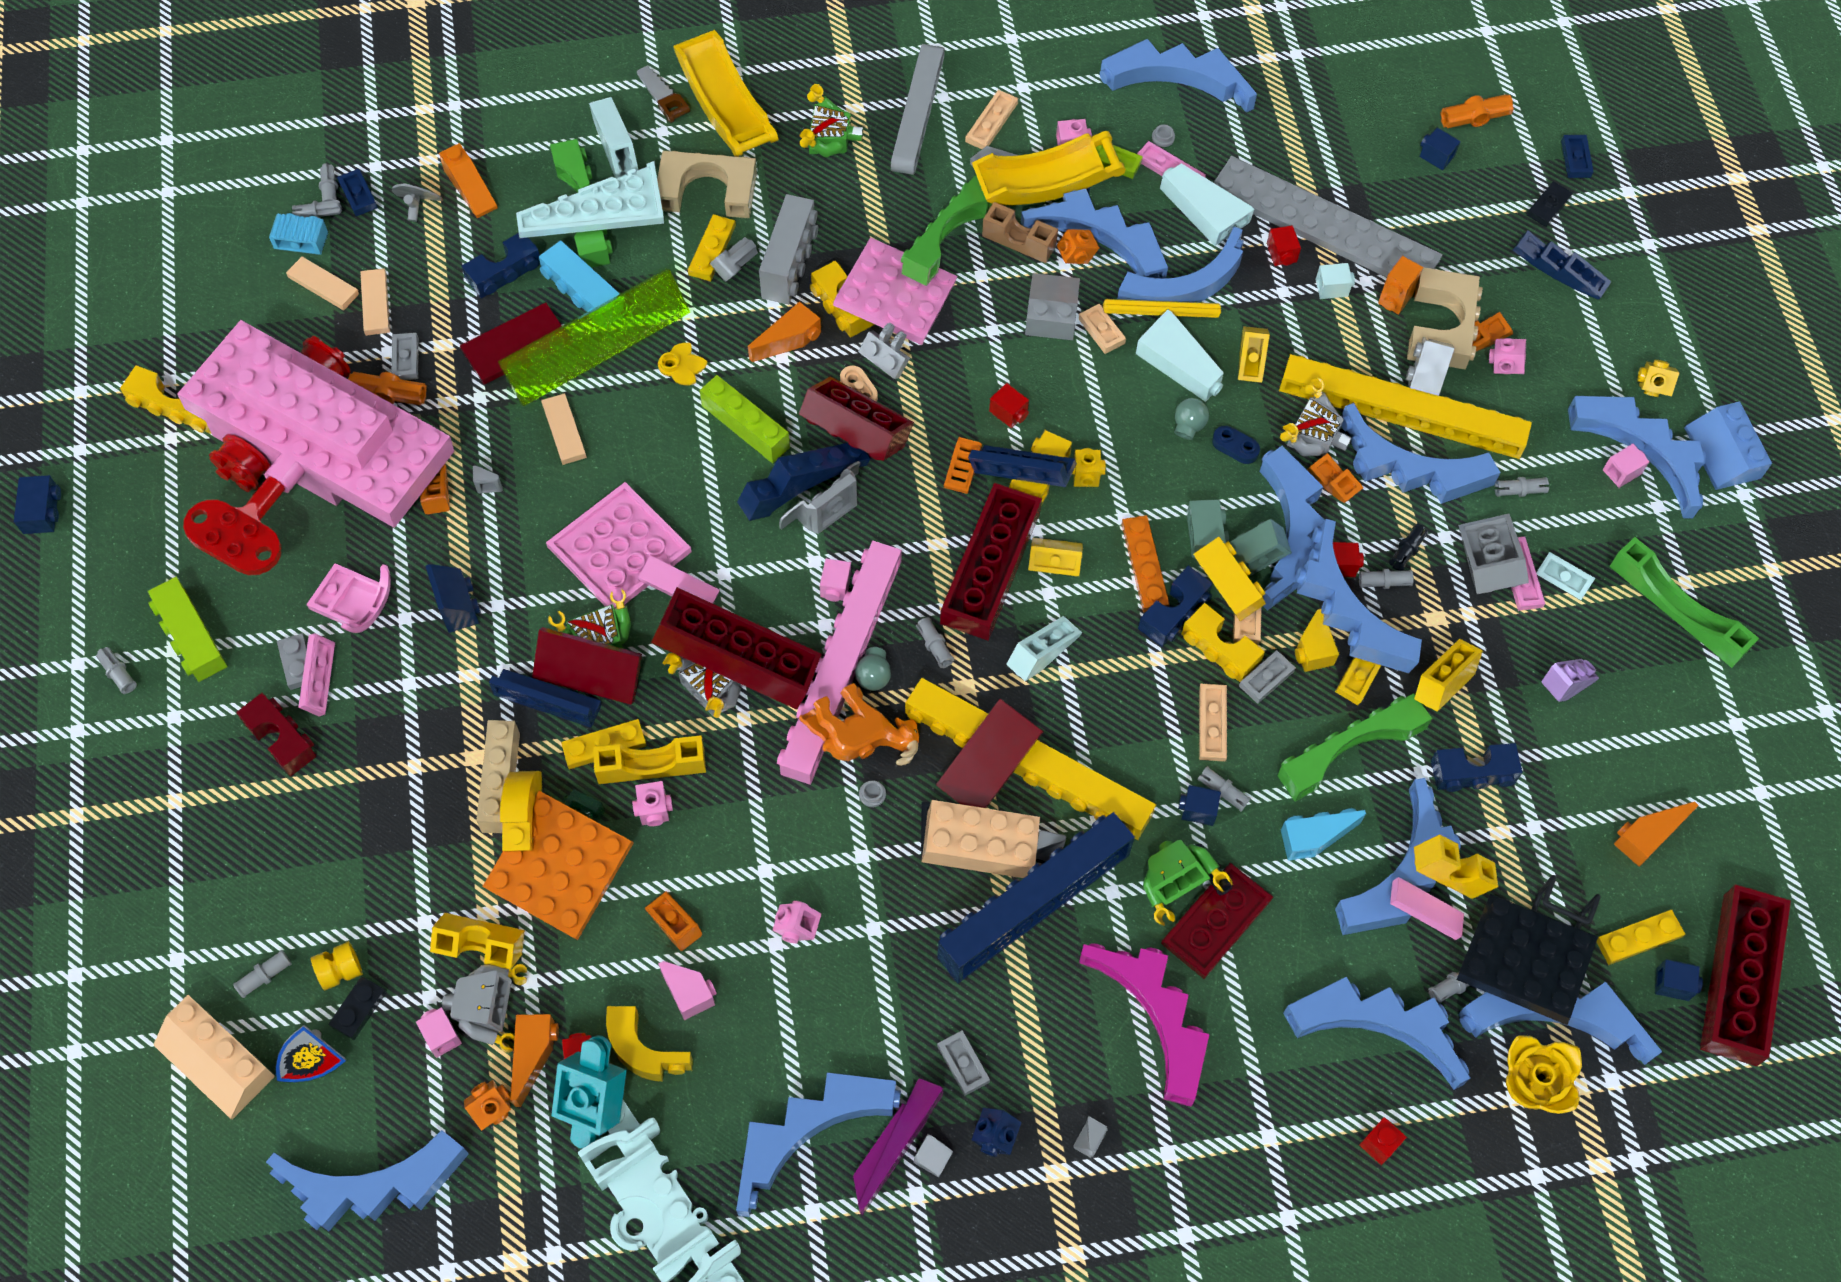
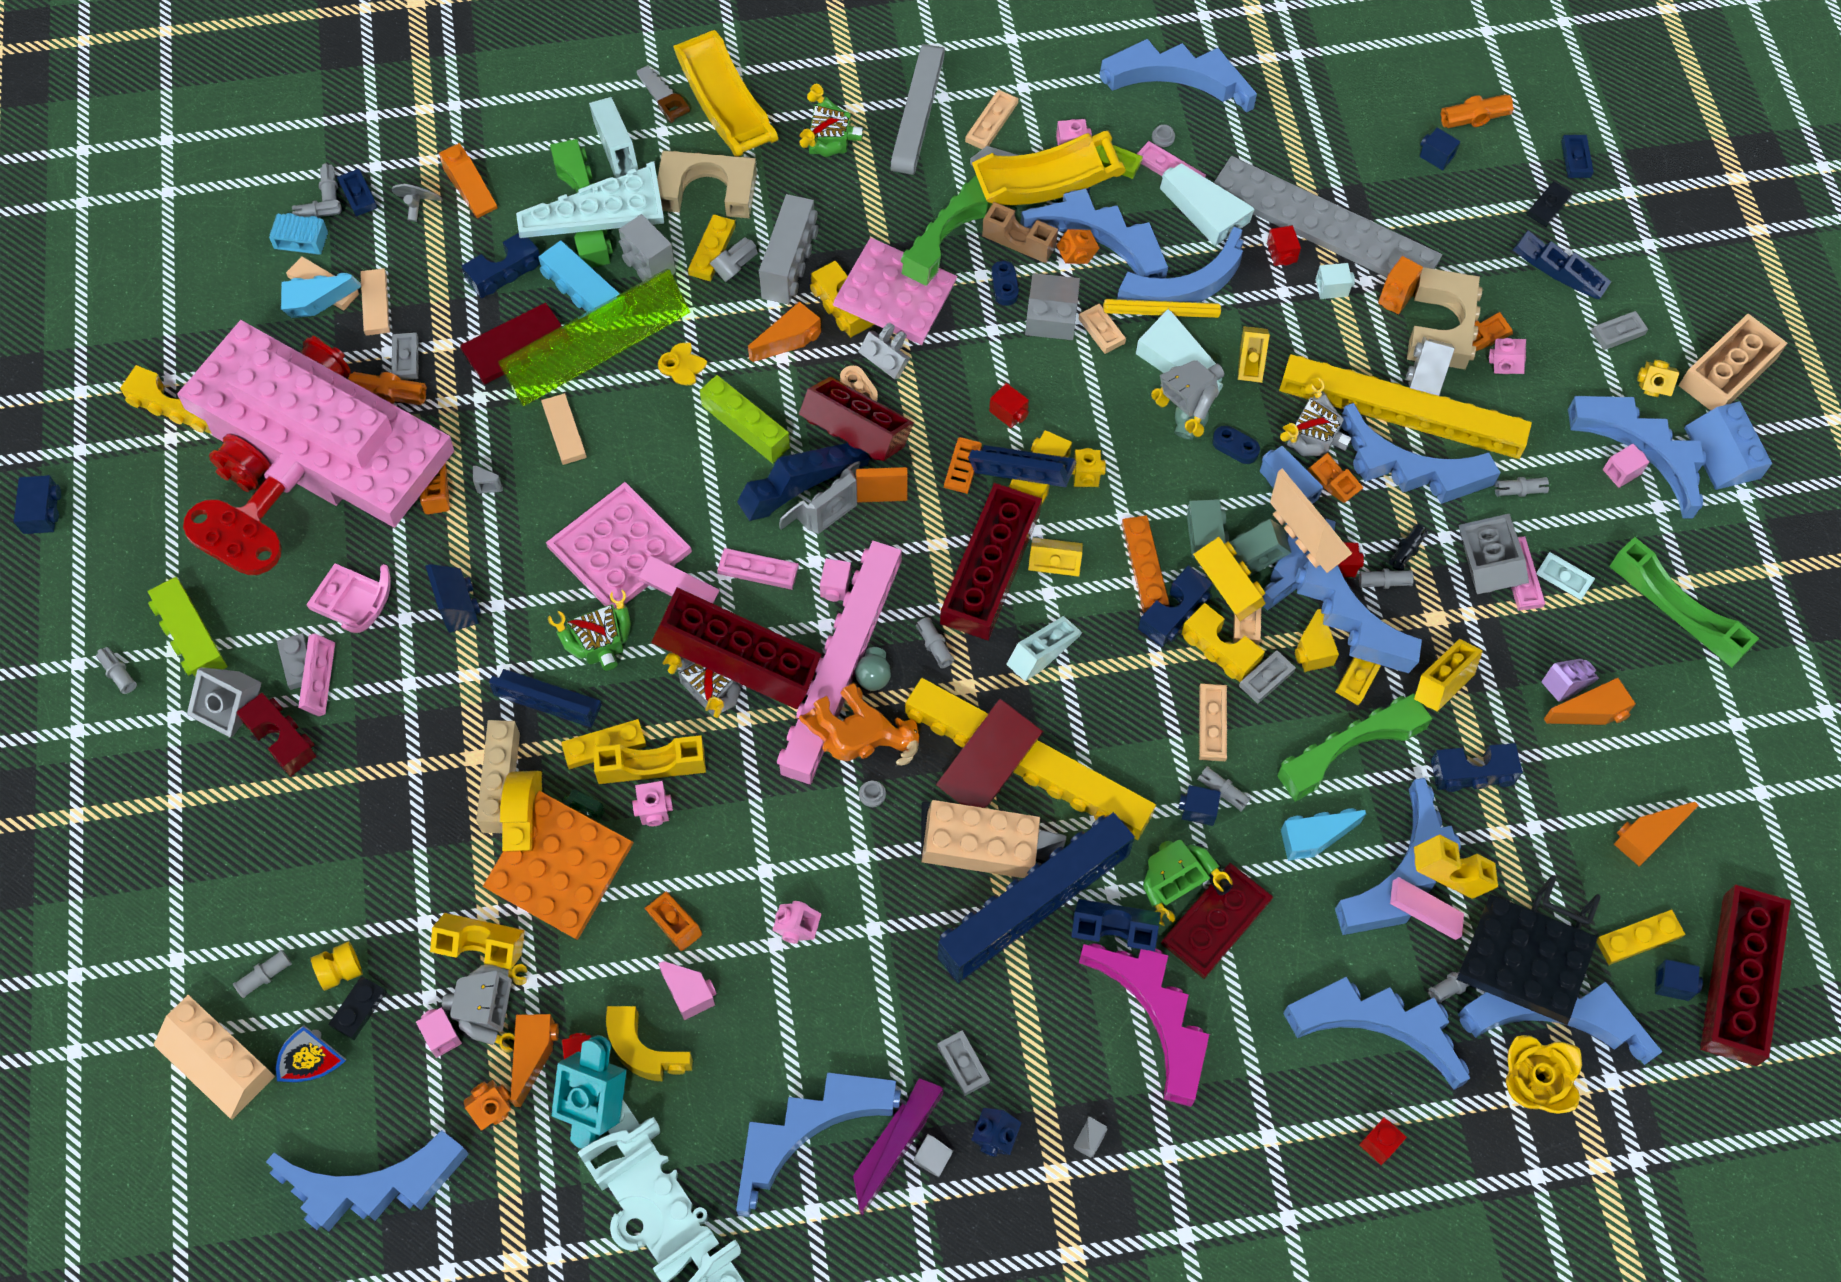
dark red tile [532,627,642,705] -> none
none -> light grey slope [187,667,261,738]
none -> medium azure slope [281,273,361,318]
none -> light grey brick [619,214,676,288]
none -> bright pink tile [717,548,799,590]
none -> orange tile [856,467,907,502]
none -> dark blue plate [991,261,1019,306]
none -> dark blue arch [1072,899,1161,951]
none -> light grey torso [1151,361,1224,437]
none -> light nougat slope [1270,468,1352,573]
none -> orange slope [1544,678,1636,725]
none -> light grey plate [1591,311,1648,350]
none -> light nougat brick [1679,314,1787,411]

